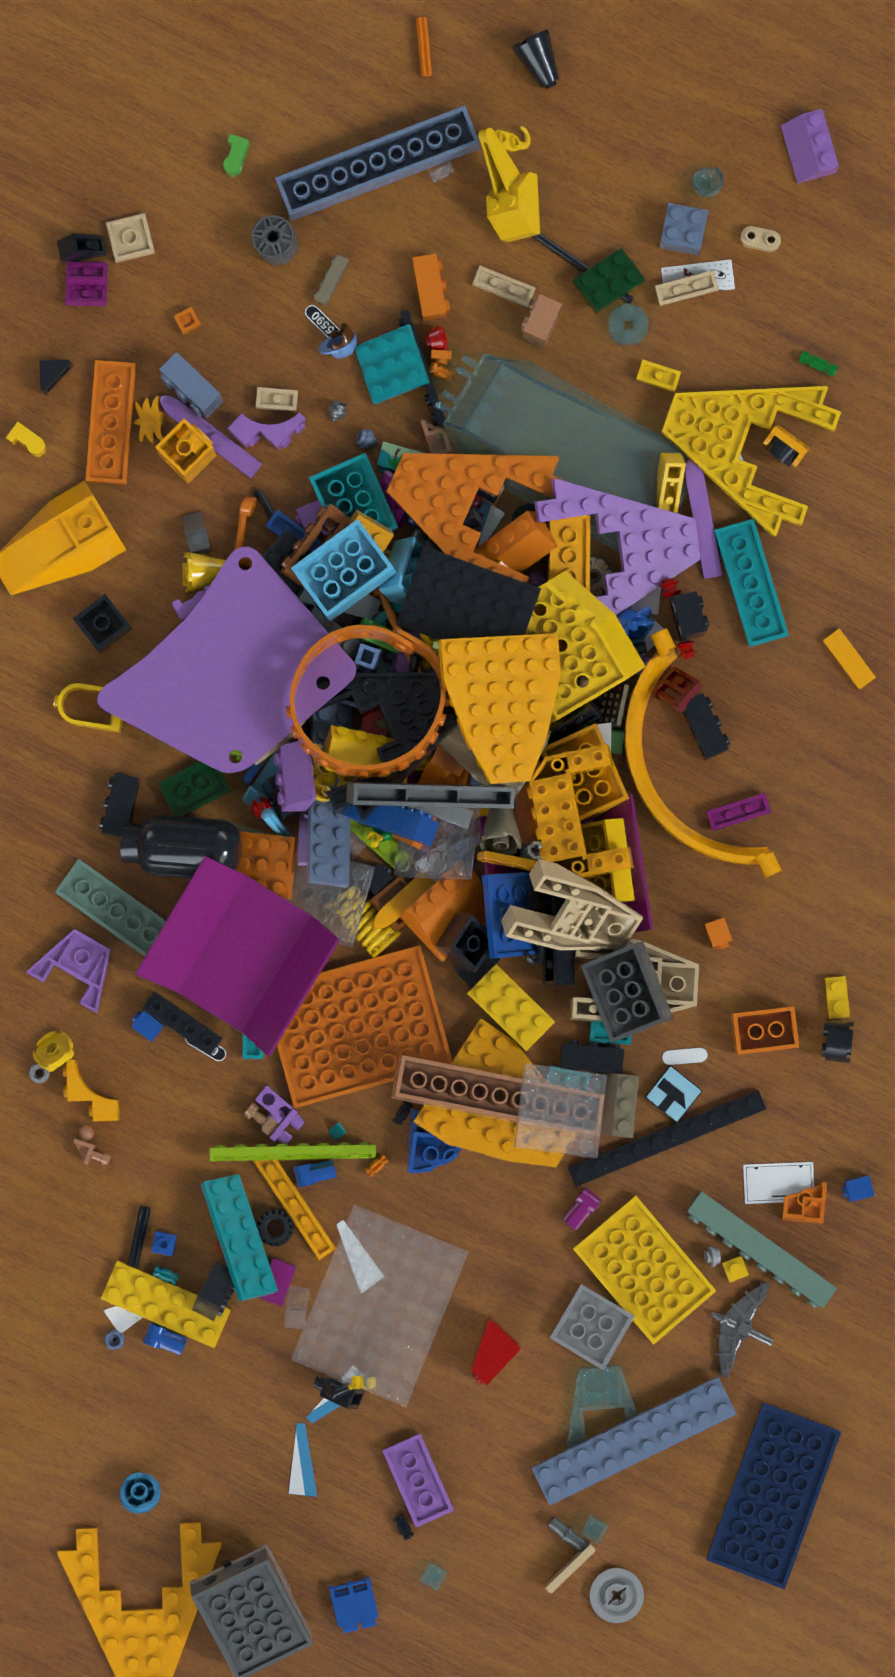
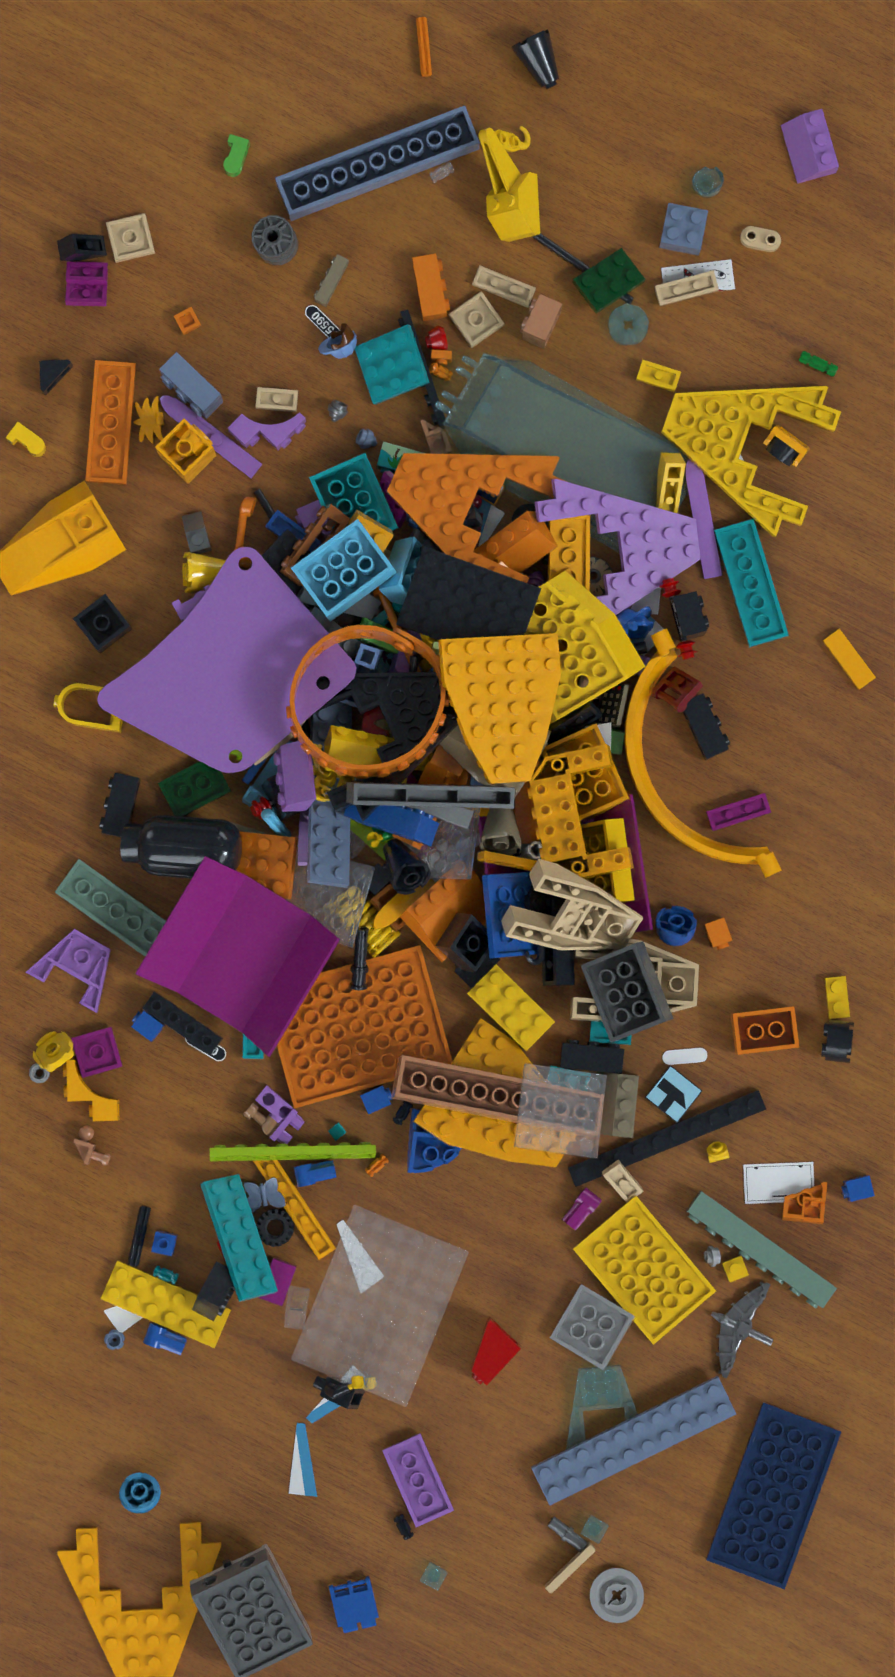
none -> magenta plate [71,1027,123,1078]
none -> sand blue piece [244,1177,286,1212]
none -> black pin [349,926,369,990]
none -> blue brick [360,1085,392,1114]
none -> black cone [383,839,431,895]
none -> tan tile [448,291,505,348]
none -> tan plate [602,1160,644,1203]
none -> blue cylinder [655,906,697,946]
none -> yellow plate [707,1141,730,1163]

